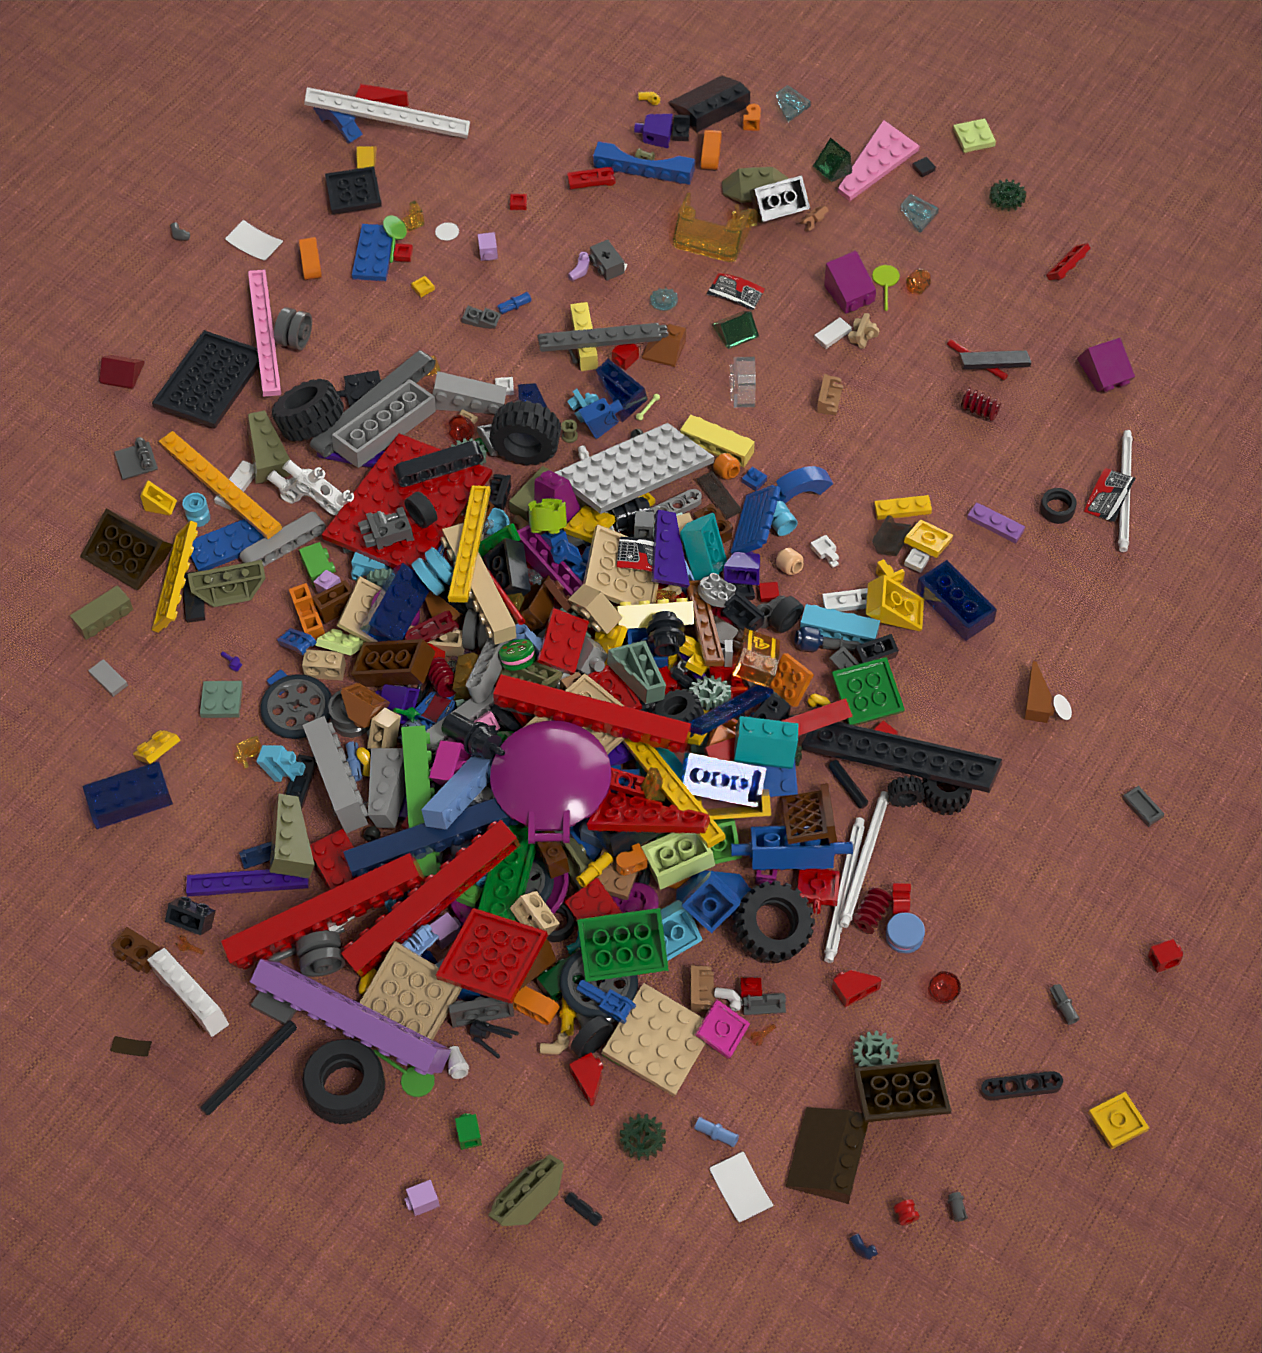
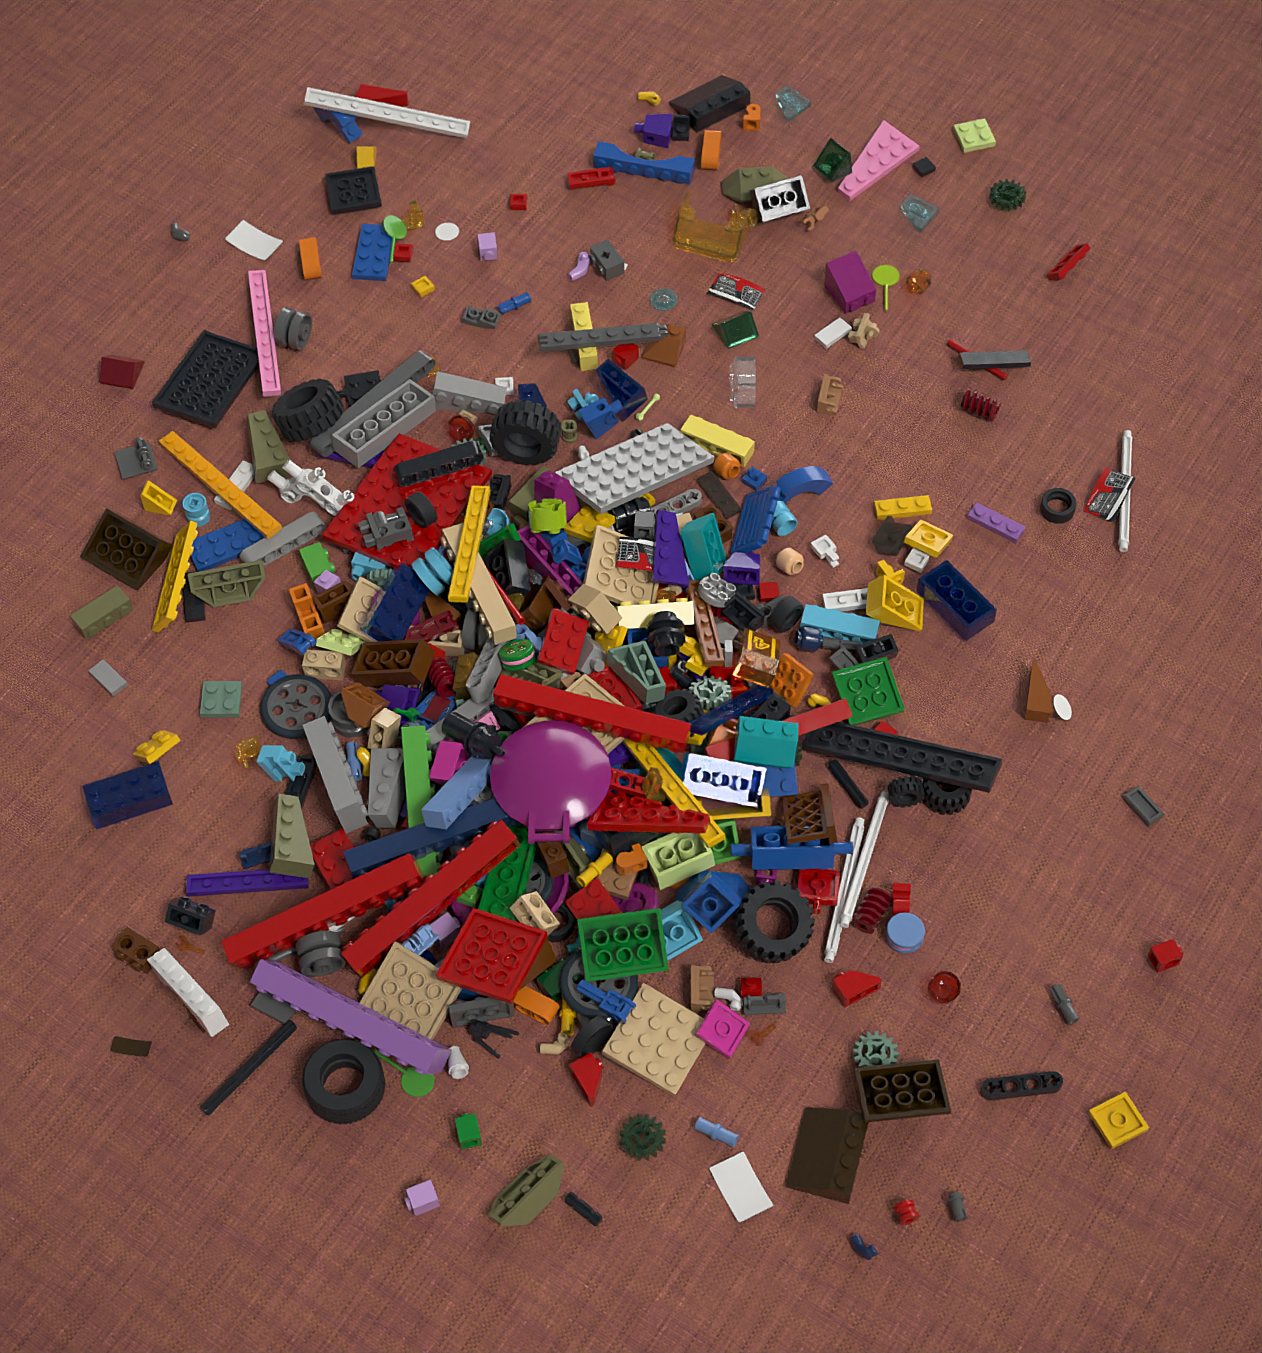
dark purple hand [221,651,242,672] -> none
magenta slope [1077,338,1135,393] -> none

